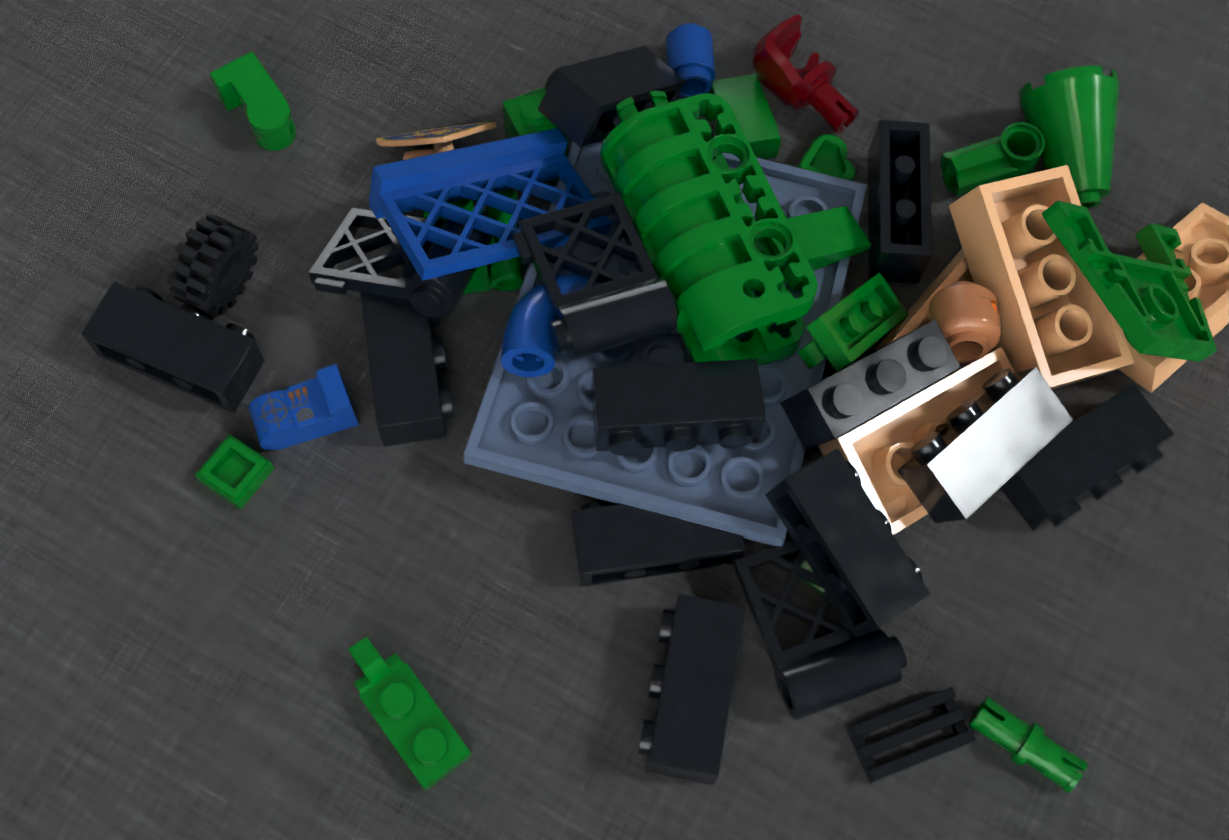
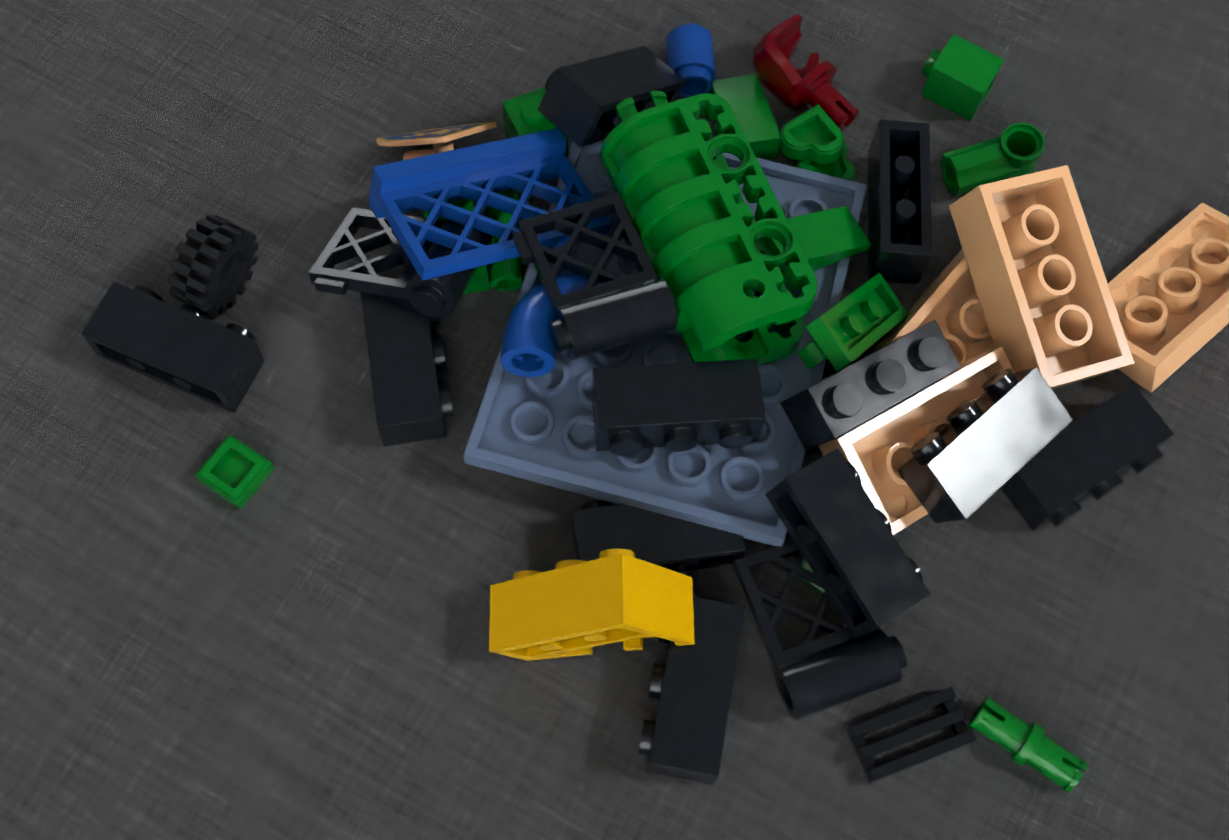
green leg [209,51,296,151] -> none
blue leg [248,364,359,450] -> none
green hinge [347,636,472,791] -> none
nougat head [929,281,1001,362] -> none
green cone [1018,65,1120,209] -> none
green wing [1042,200,1217,362] -> none
none -> yellow wedge [489,548,695,661]
none -> green tile [780,104,844,164]
none -> green brick [921,34,1004,121]

